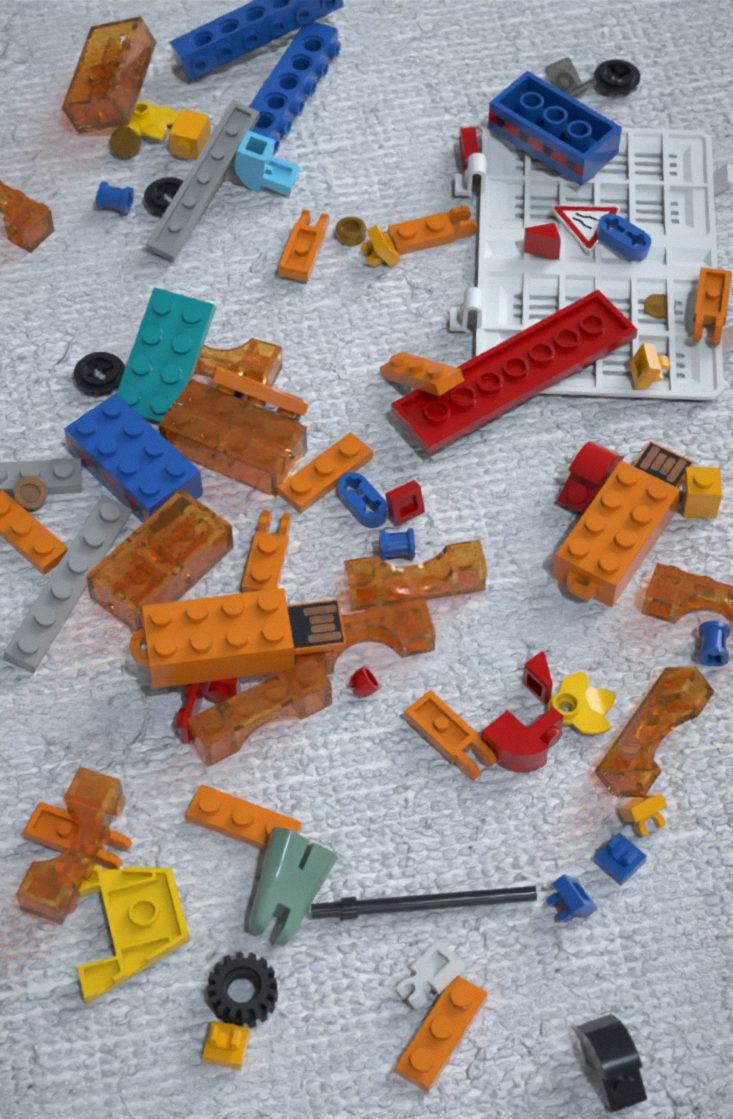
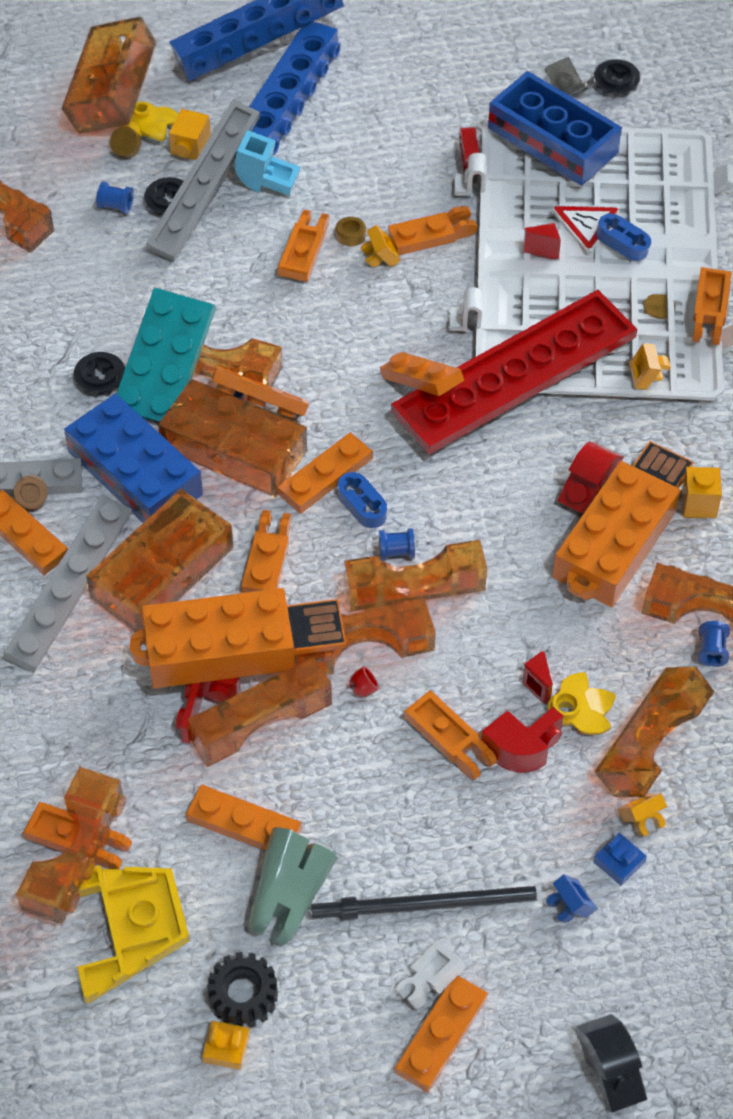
red plate [385,480,425,526] -> none

